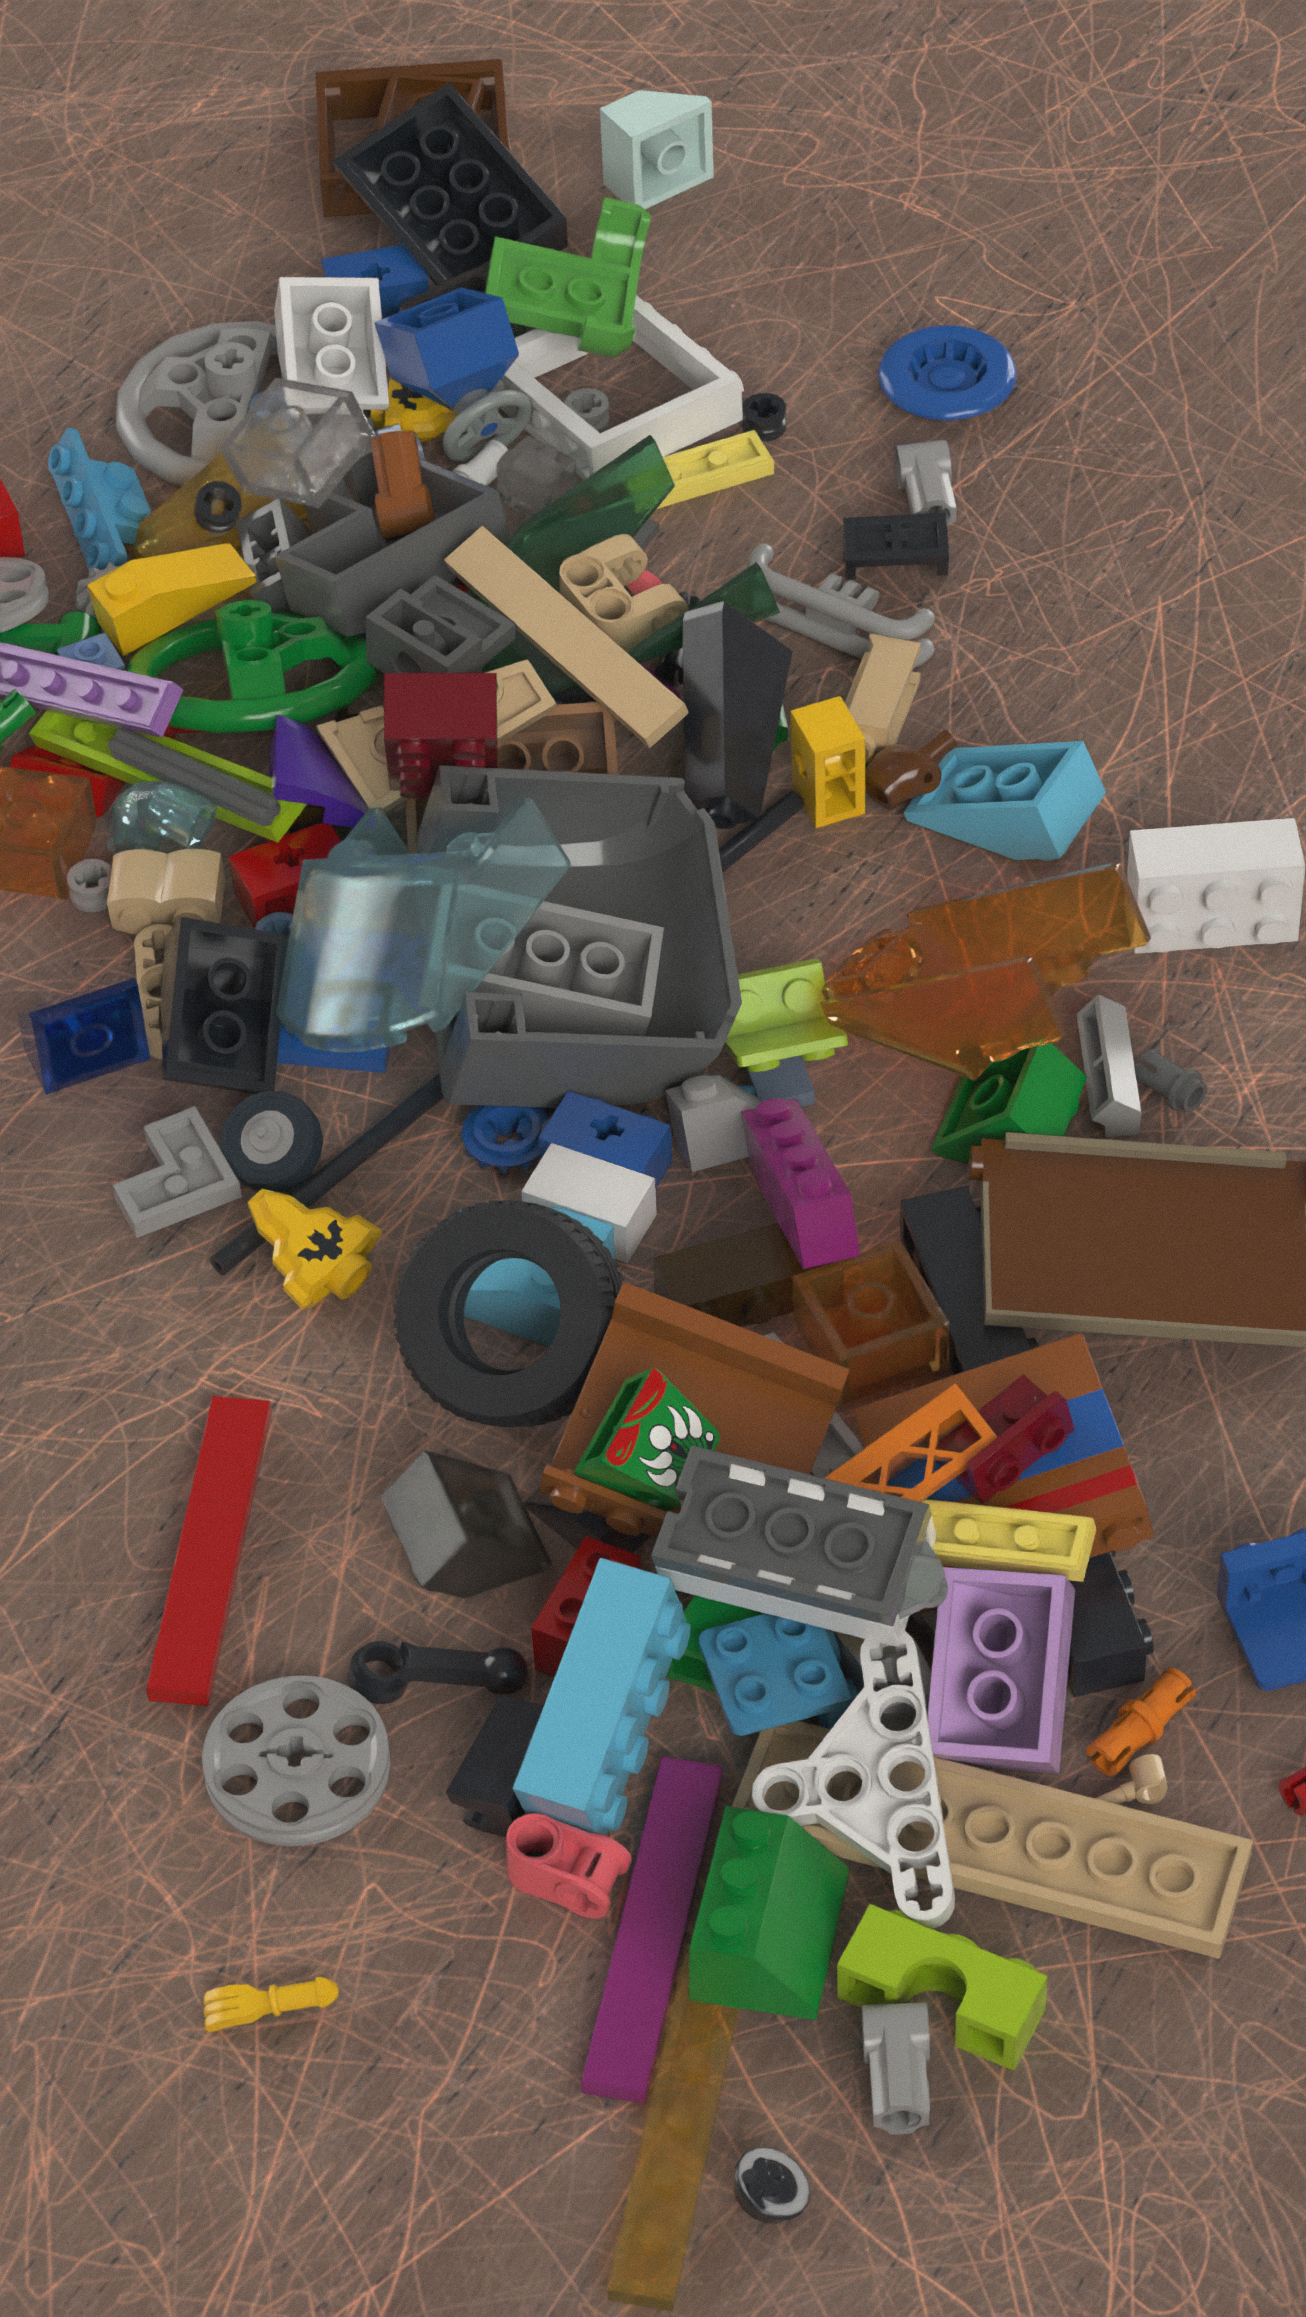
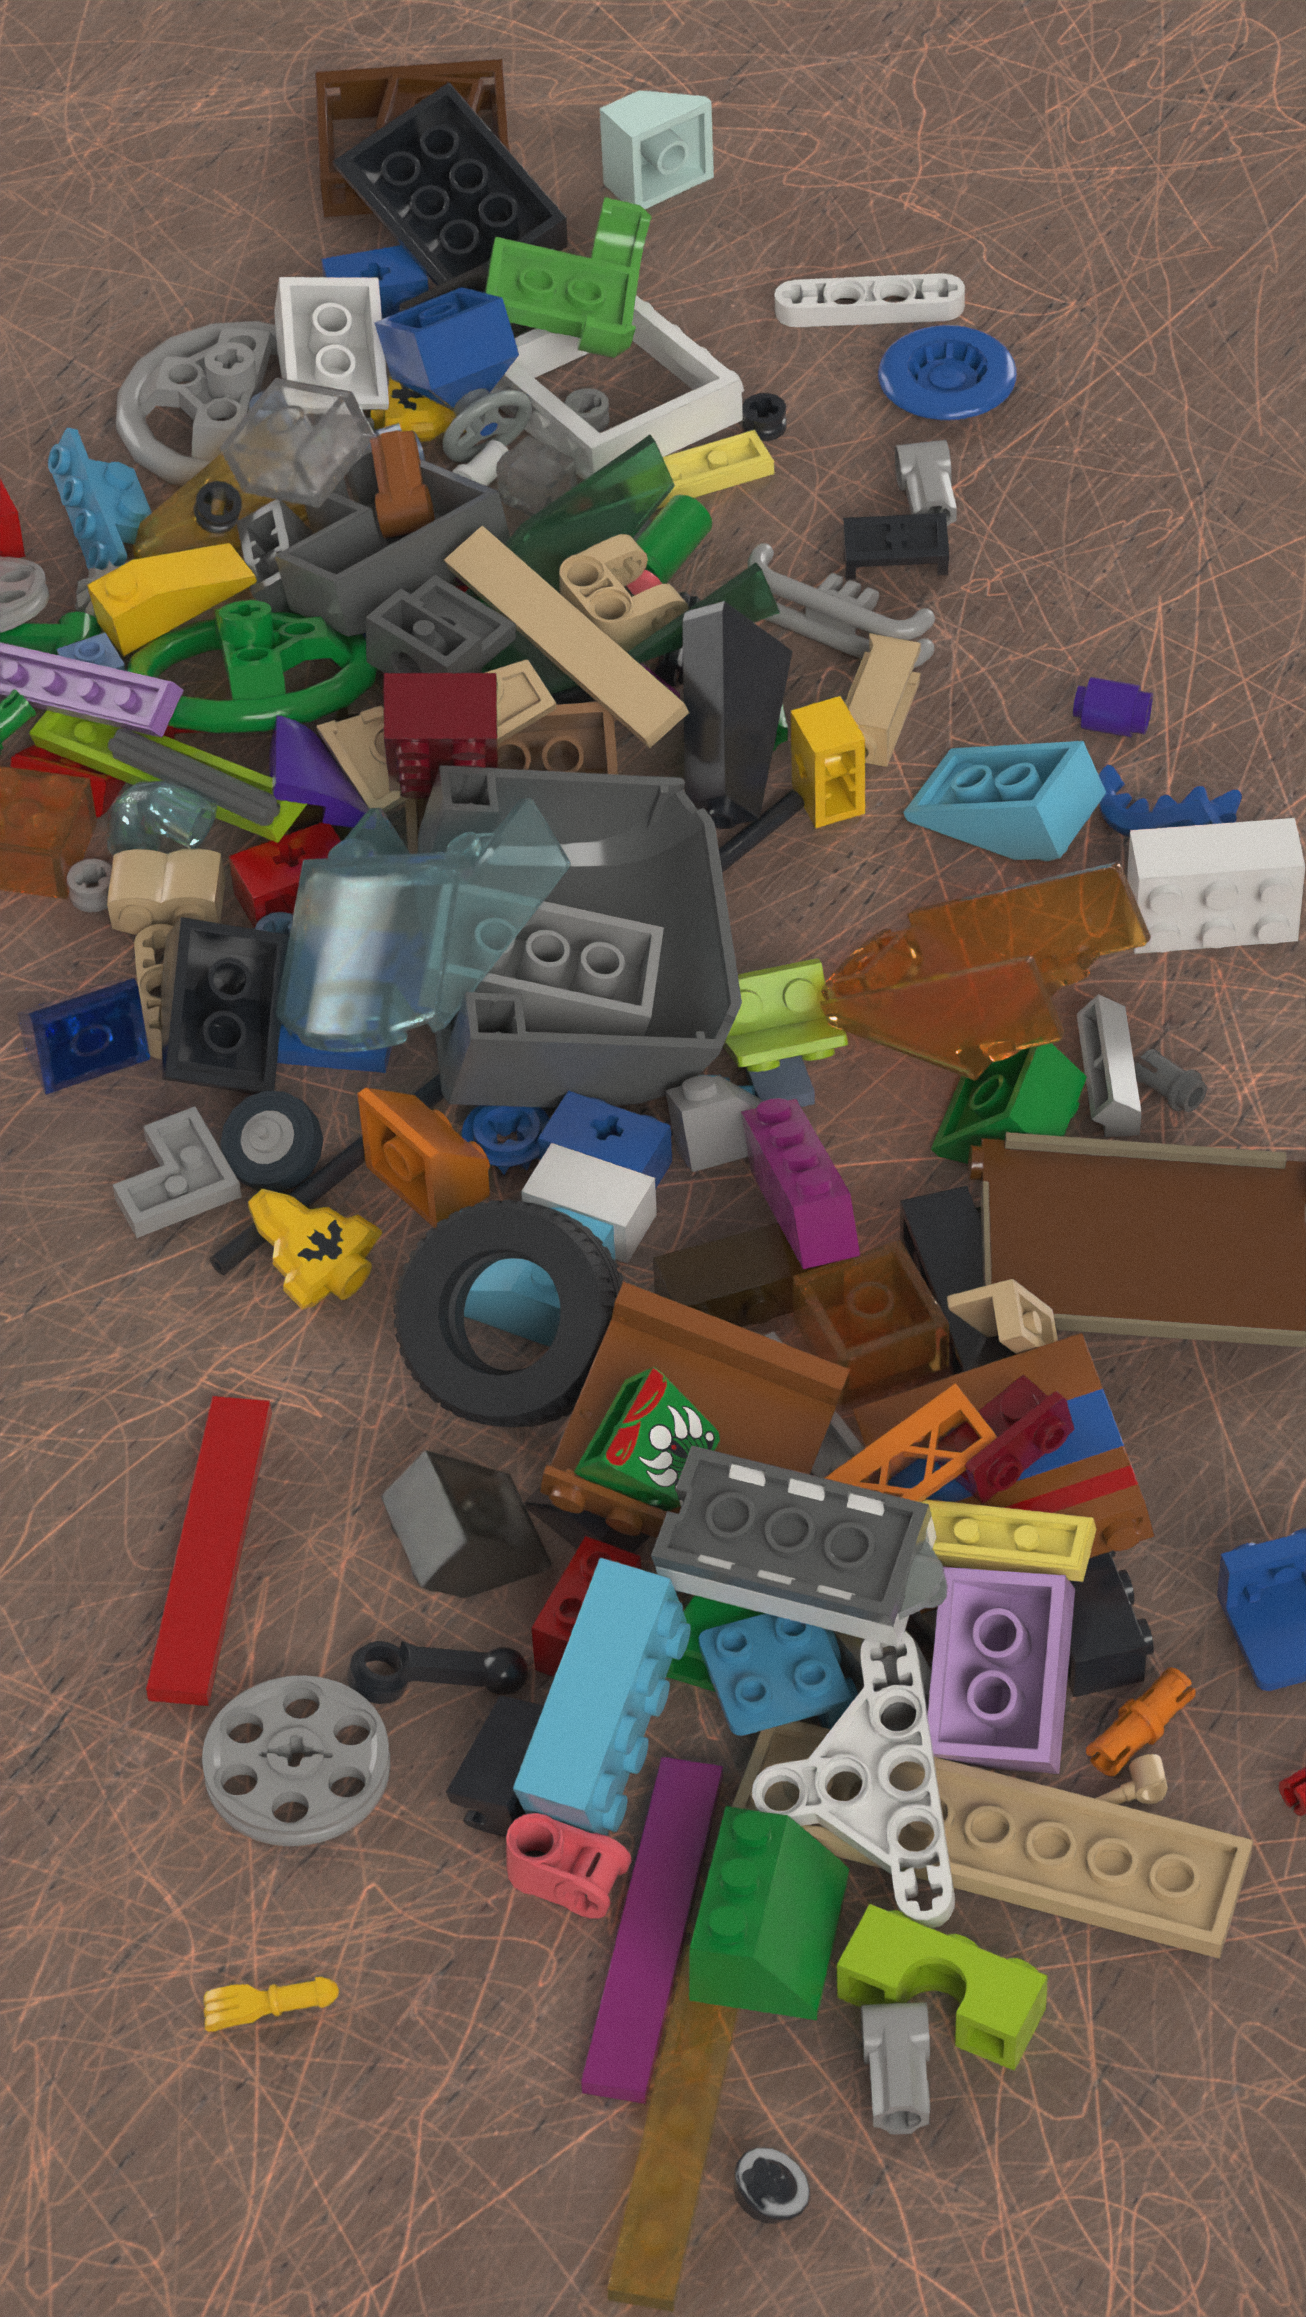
reddish brown piece [865,730,957,810] -> none
none -> orange slope [357,1087,490,1228]
none -> green pin [636,495,712,584]
none -> white beam [775,273,965,327]
none -> tan panel [947,1279,1058,1354]
none -> dark purple brick [1073,677,1153,738]
none -> blue piece [1099,765,1242,837]

